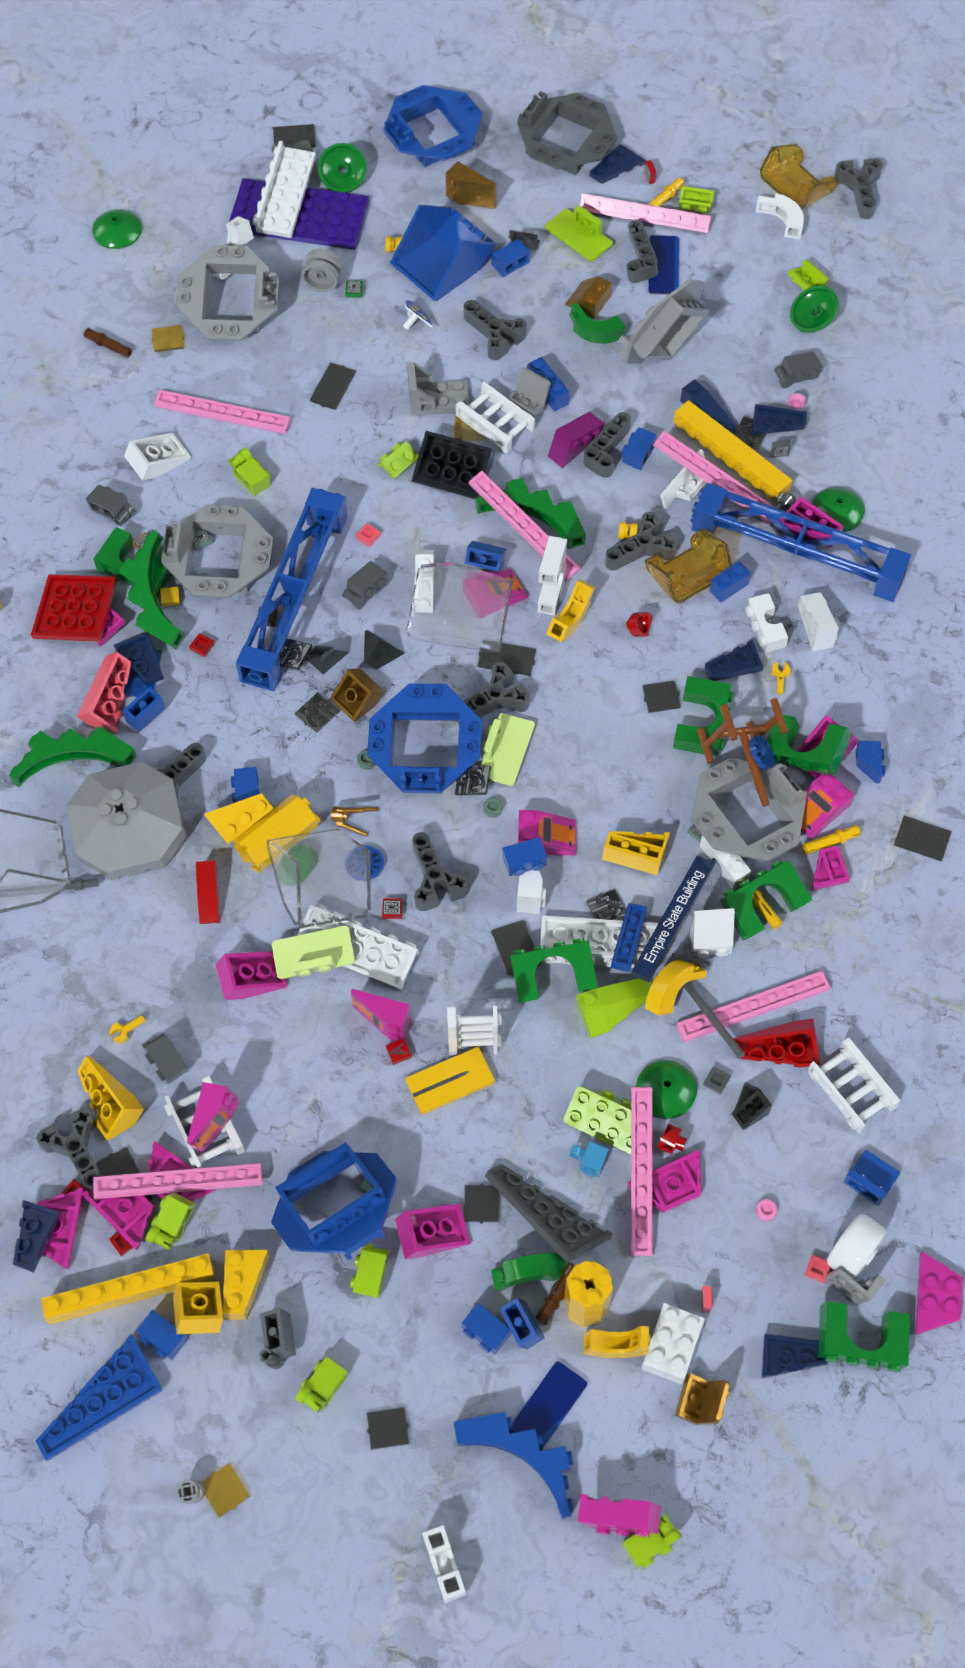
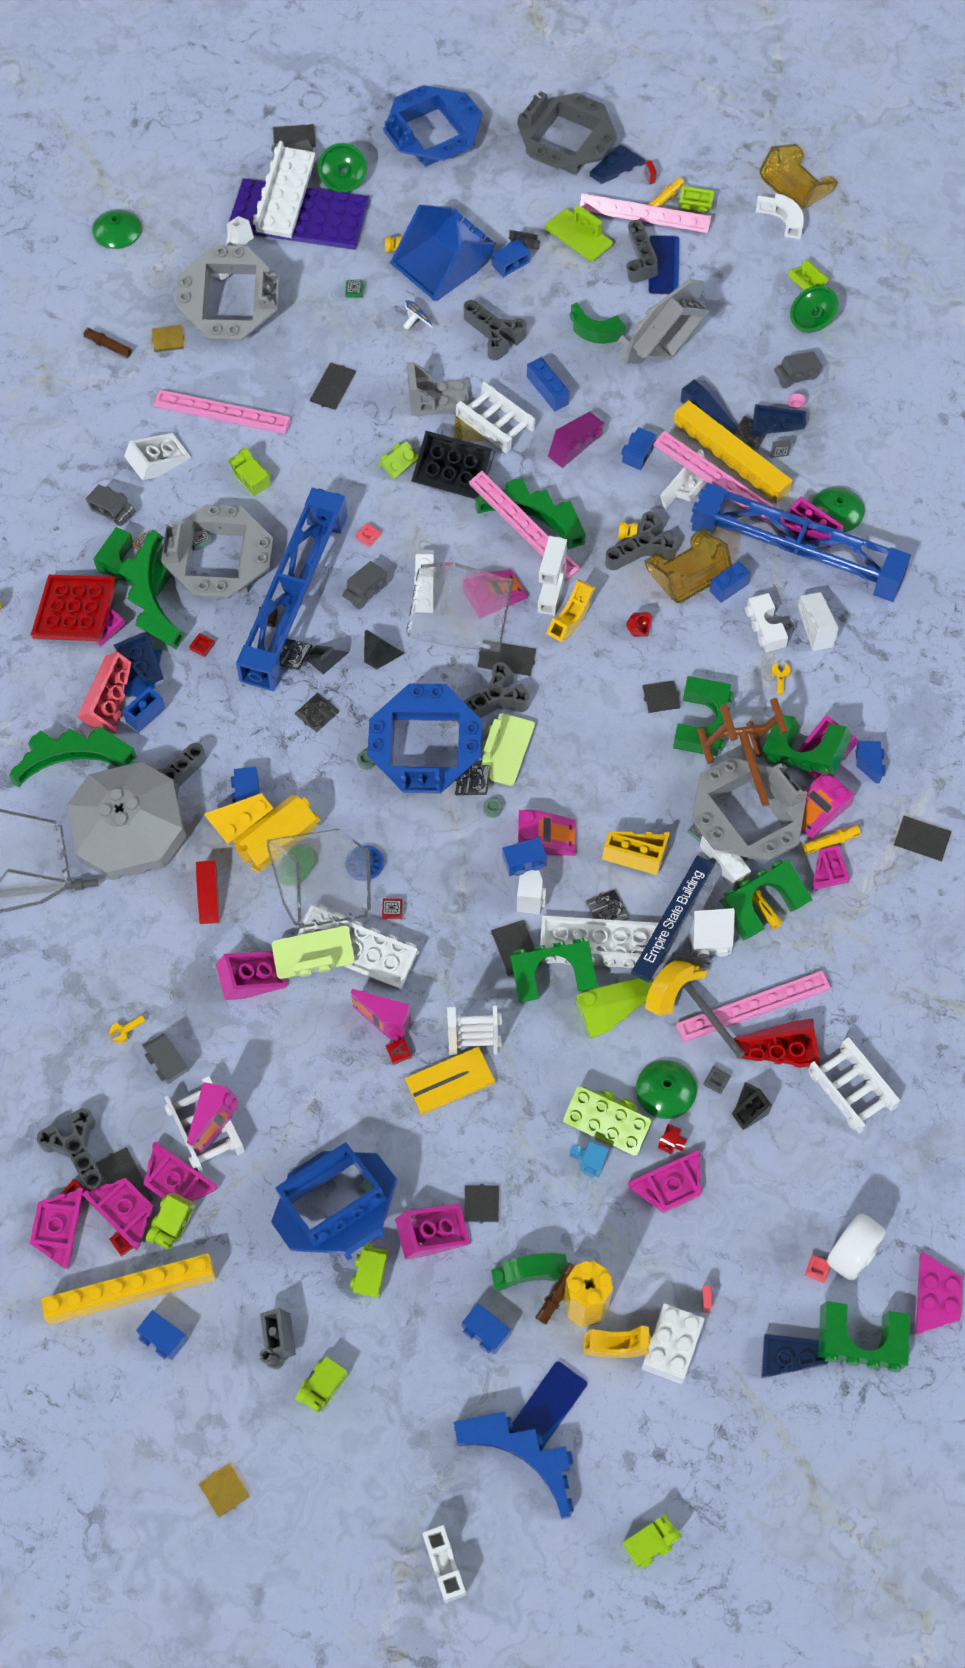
dark blue wing [13,1200,61,1273] -> none
blue wing [36,1333,163,1461] -> none
yellow wedge [77,1055,144,1140] -> none
bright pink tile [93,1163,263,1199] -> none
yellow tile [160,586,180,607] -> none
yellow brick [173,1282,223,1334] -> none
light grey wheel [177,1480,205,1503] -> none
yellow wedge [223,1250,270,1320] -> none
light grey wheel [301,248,342,292] -> none
pearl gold slope [330,668,385,722] -> none
pearl gold plant [331,806,379,836] -> none
clear smoke piece [367,1407,409,1450] -> none
dark grey beam [412,832,469,911] -> none
pearl gold slope [445,161,496,209] -> none
blue brick [464,541,506,572] -> none
dark grey wing [485,1164,613,1263] -> none
blue brick [500,1298,545,1349] -> none
light grey bracket [506,367,550,418] -> none
pearl gold slope [566,276,612,319] -> none
dark pink wedge [577,1494,661,1537] -> none
dark grey beam [584,412,631,478] -> none
blue tile [611,902,647,972] -> none
bright pink tile [631,1087,652,1256] -> none
pearl gold bracket [675,1373,730,1425] -> none
dark blue wing [704,640,763,681] -> none
blue wheel [750,735,775,770] -> none
bright pink tile [756,1199,777,1222] -> none
dark grey gear [775,491,797,512] -> none
light grey bracket [825,1268,886,1305] -> none
dark grey beam [834,159,883,219] -> none
blue bracket [843,1150,900,1206] -> none

